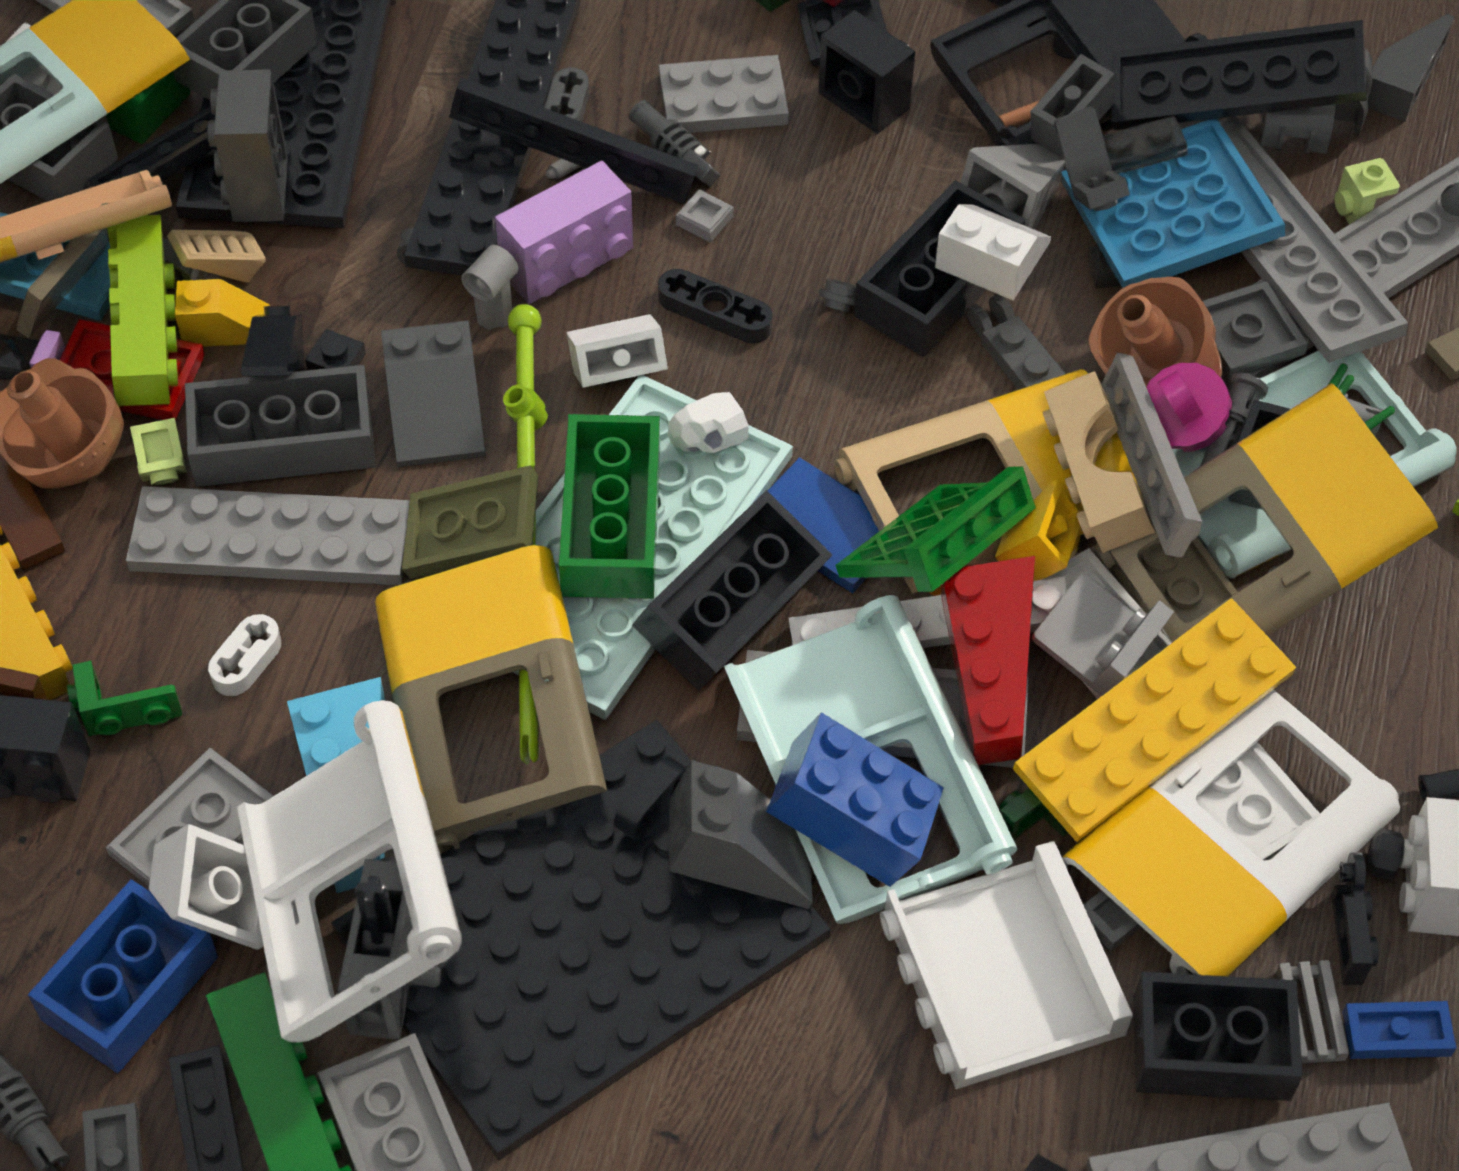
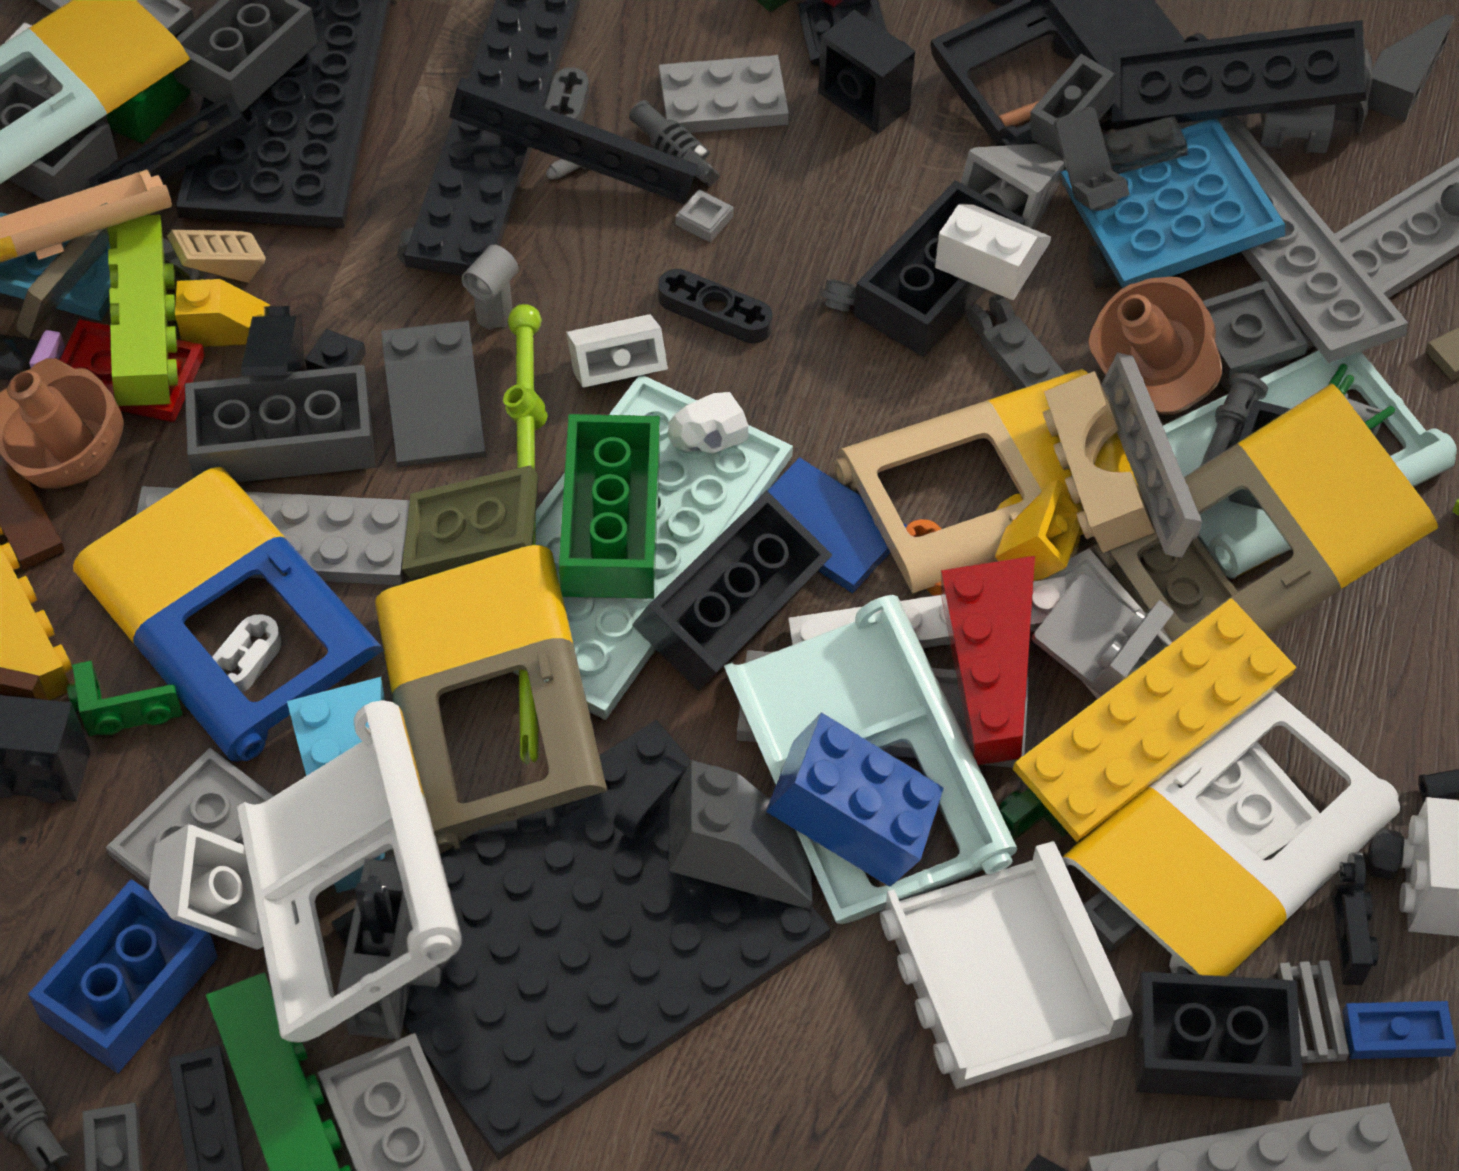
yellowish green bracket [130,418,187,486] -> none
dark grey brick [208,69,288,222] -> none
lavender brick [495,160,633,305] -> none
green fence [835,466,1036,592] -> none
dark pink tile [1146,363,1232,452] -> none
yellowish green bracket [1334,158,1400,224] -> none
none -> piece [73,467,384,761]

